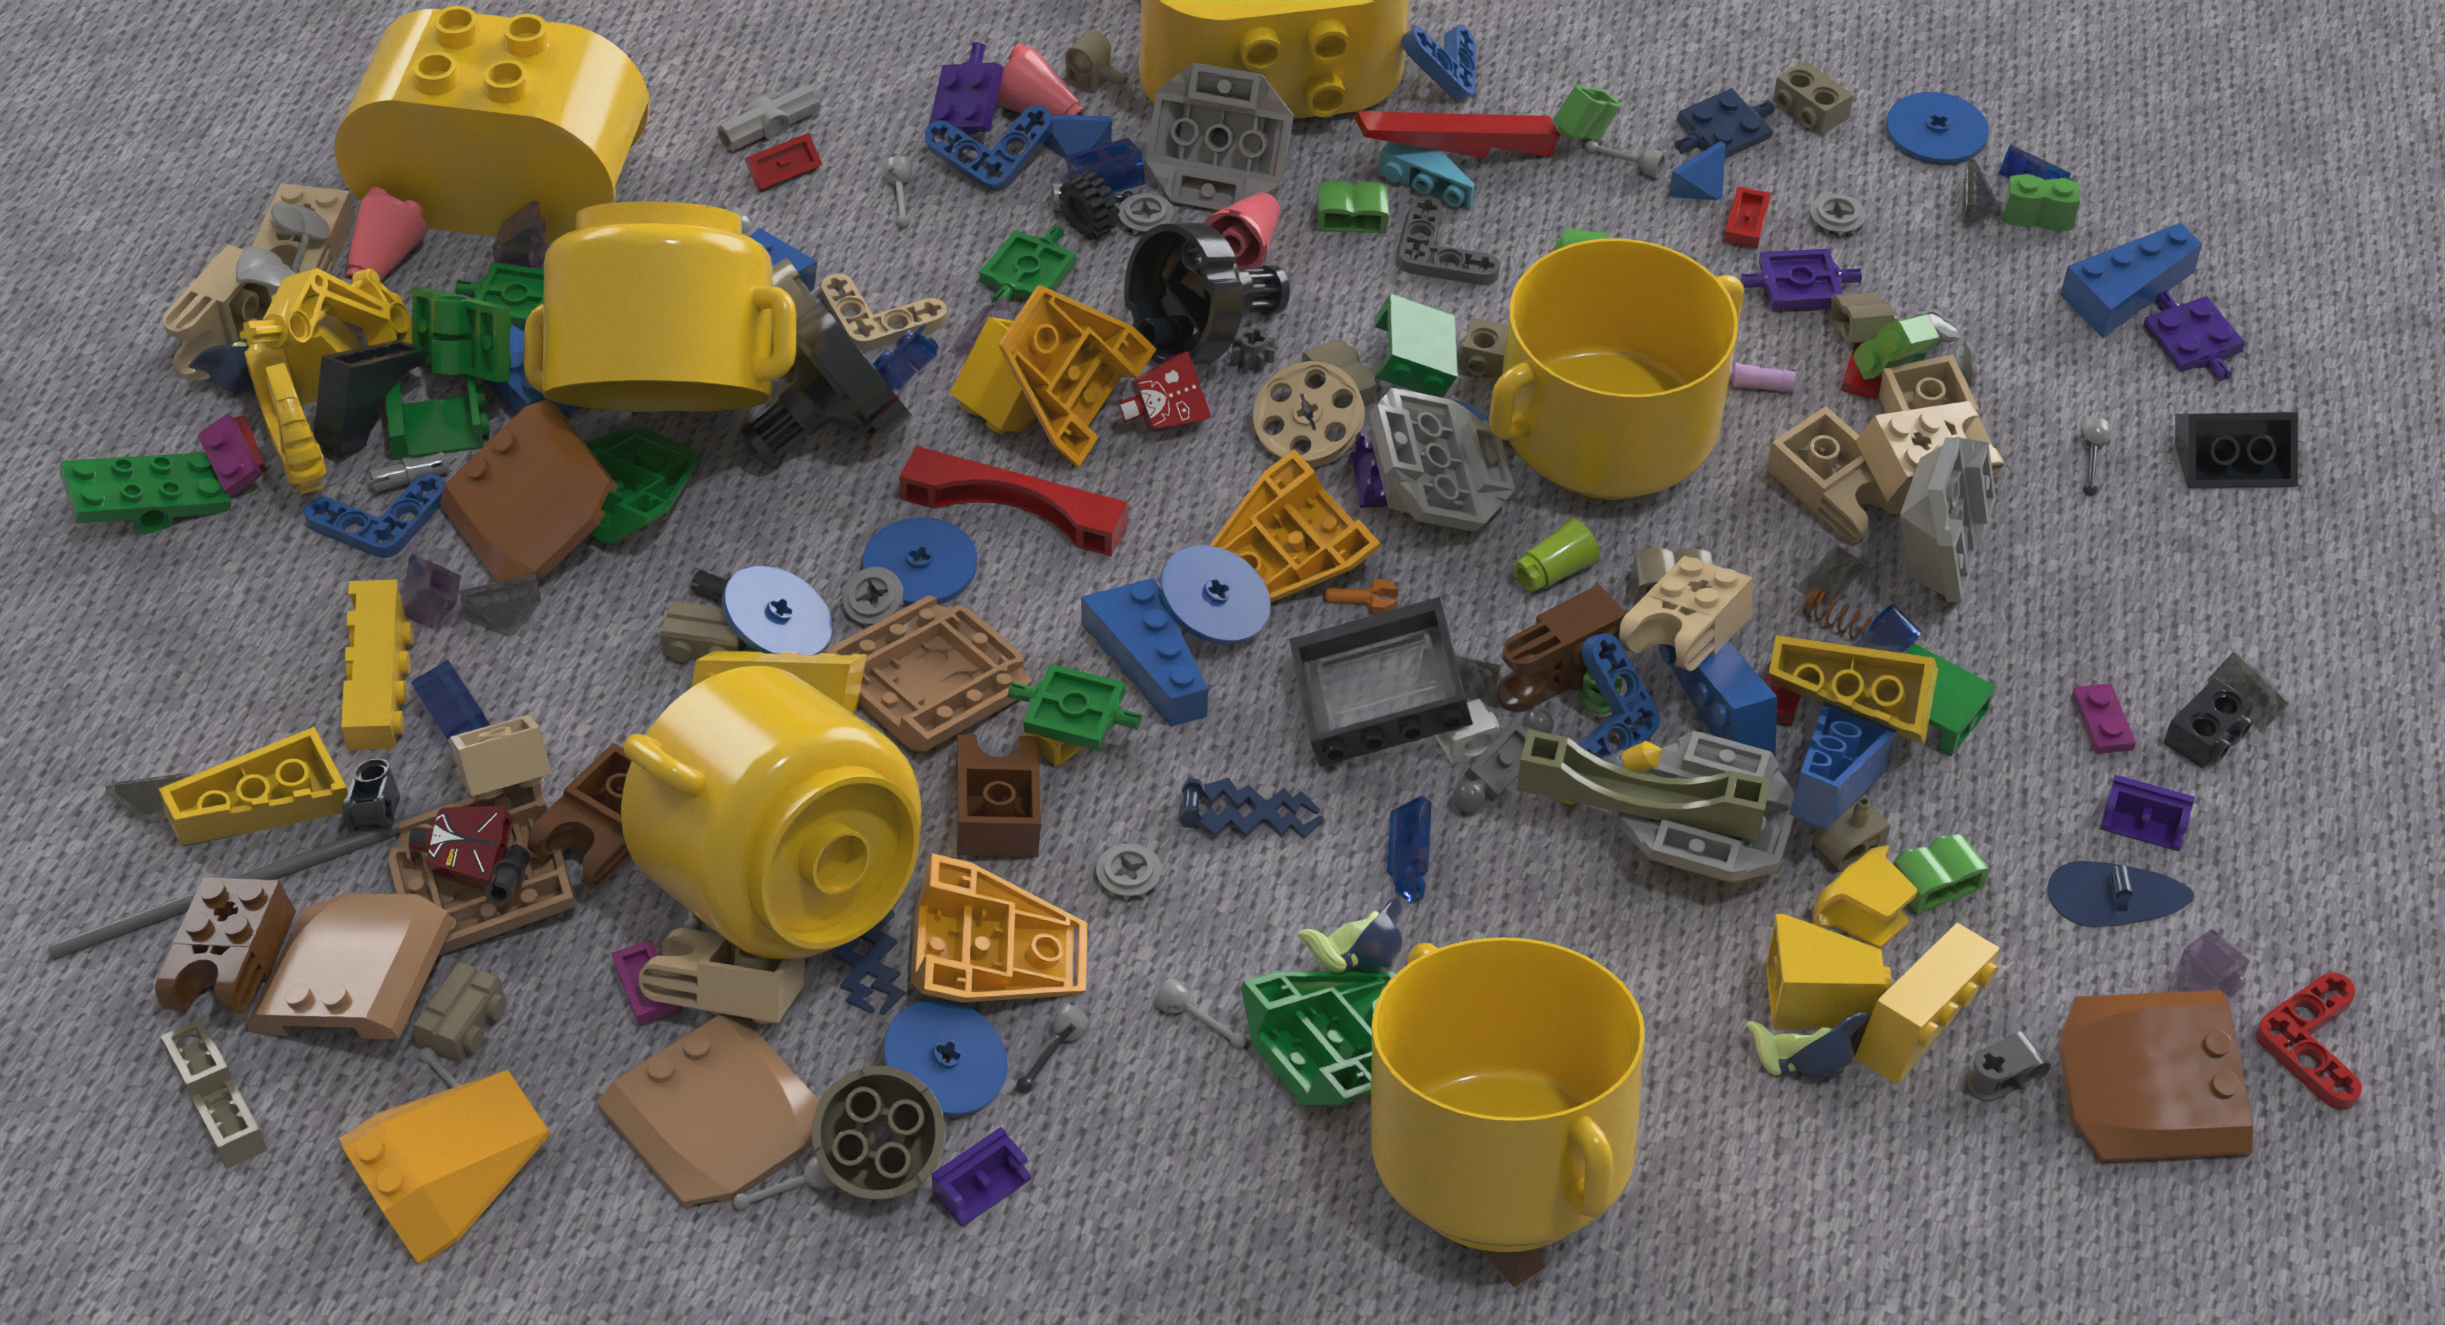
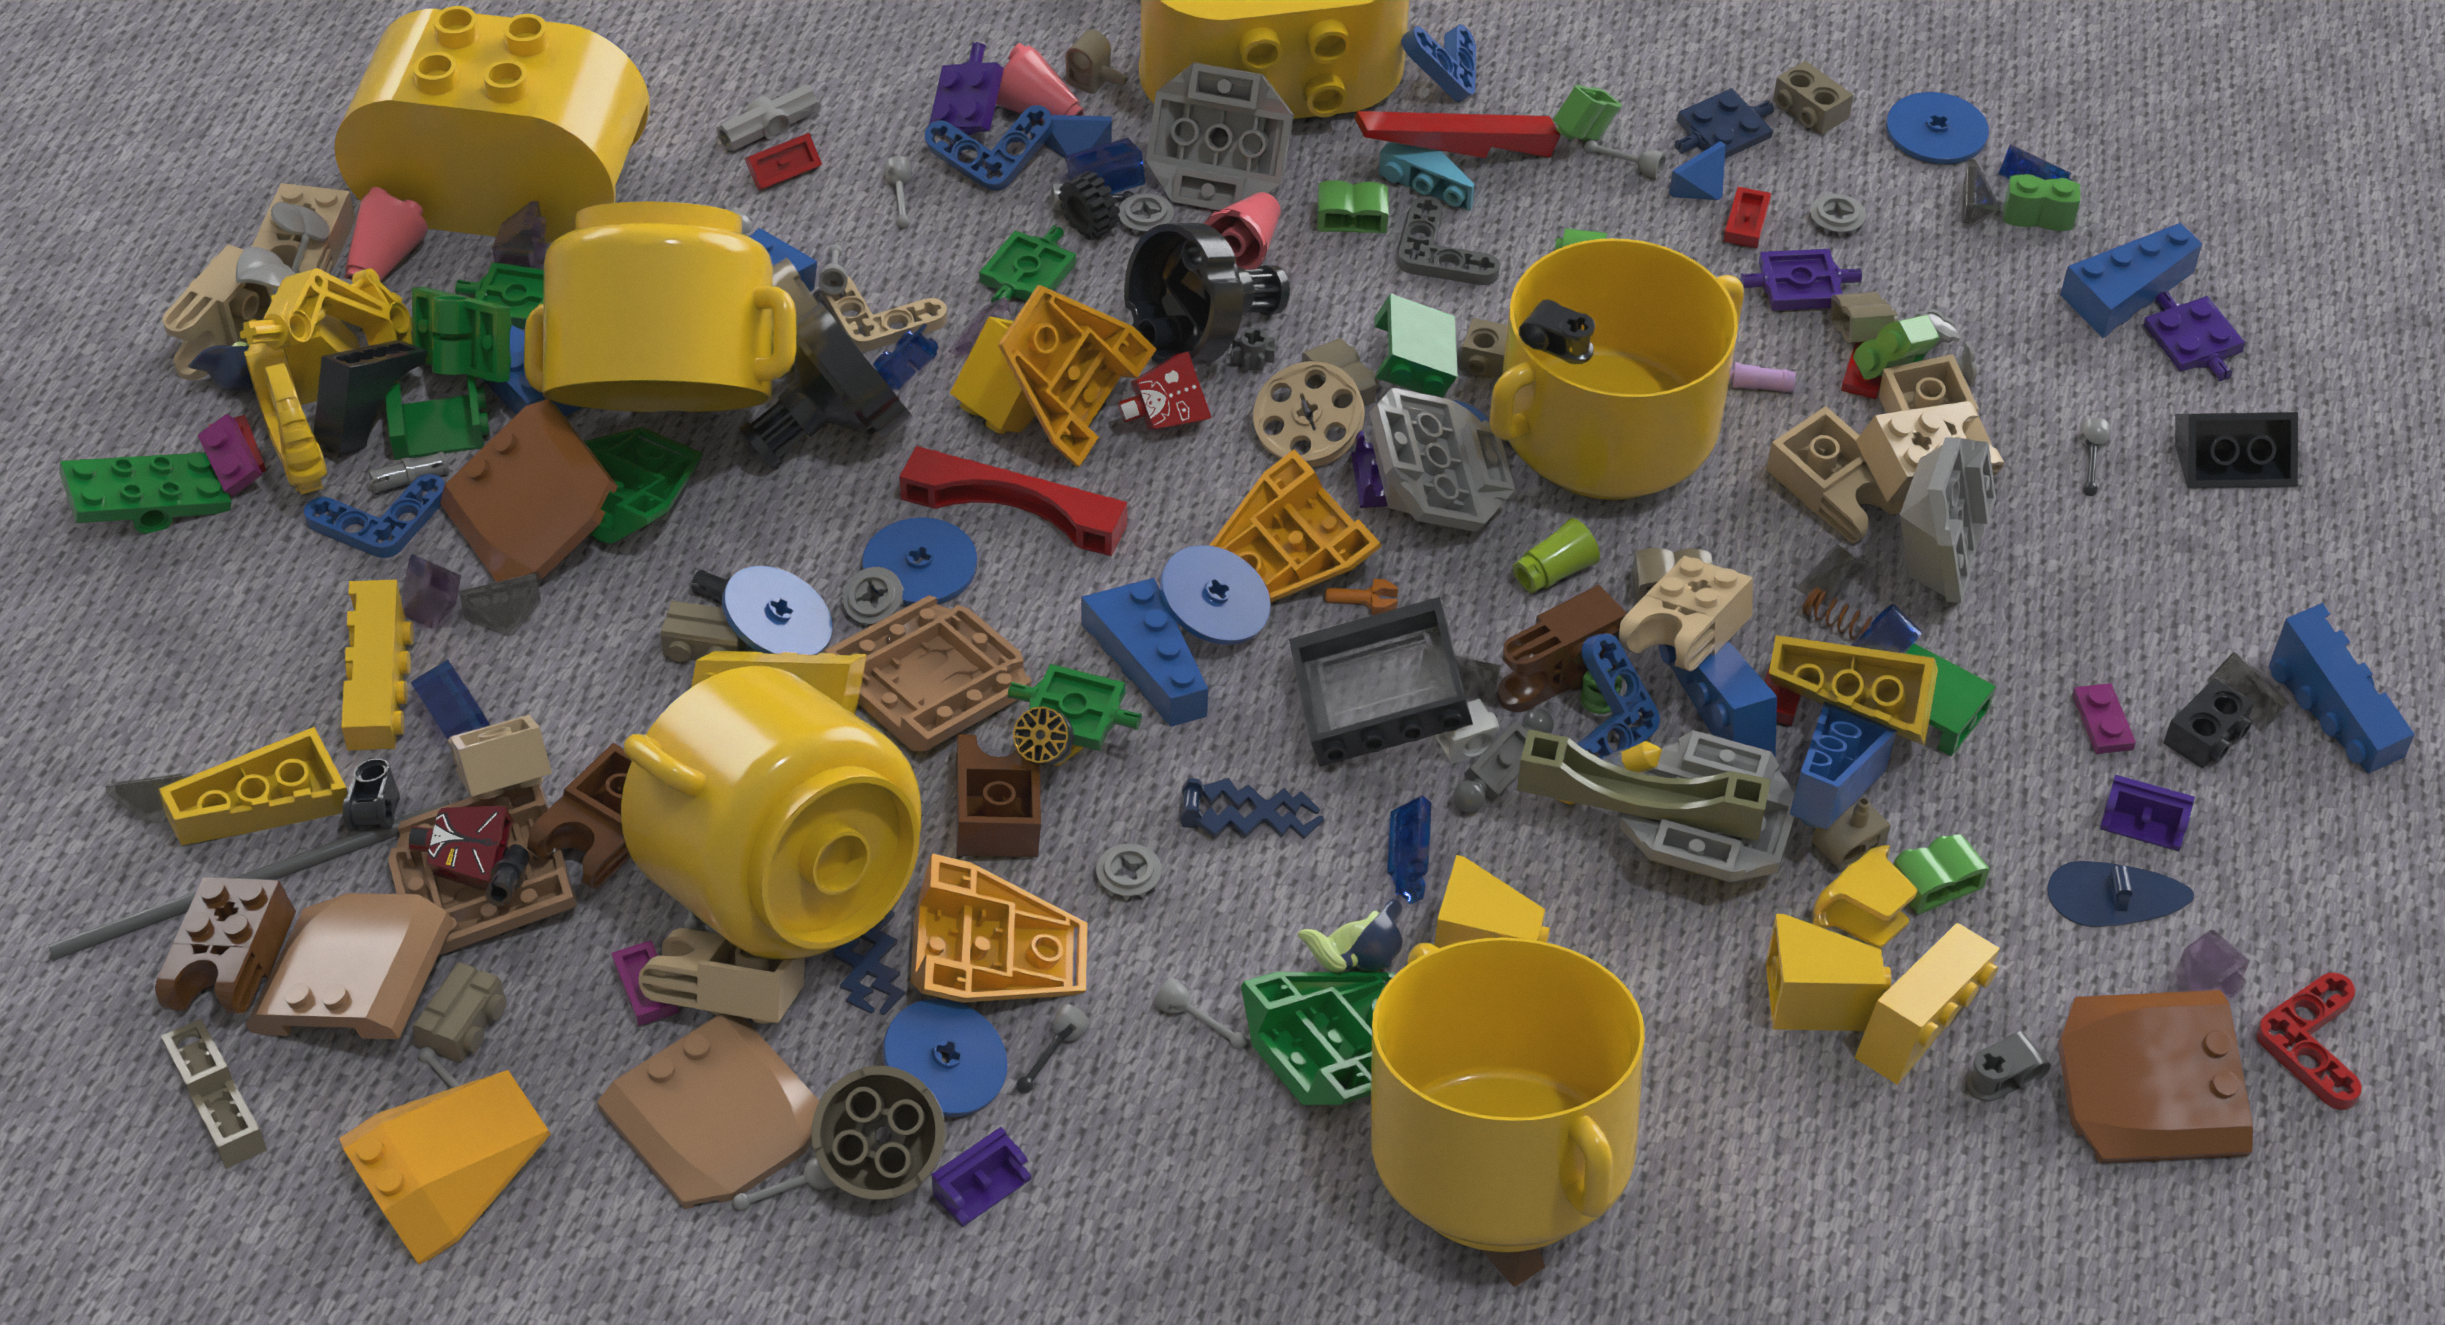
dark blue hair [1746,1013,1871,1080] -> none
none -> light grey hinge [819,244,848,295]
none -> wheel [1013,707,1075,766]
none -> yellow slope [1434,855,1550,948]
none -> black piece [1519,299,1595,364]
none -> blue wedge [2268,602,2415,774]

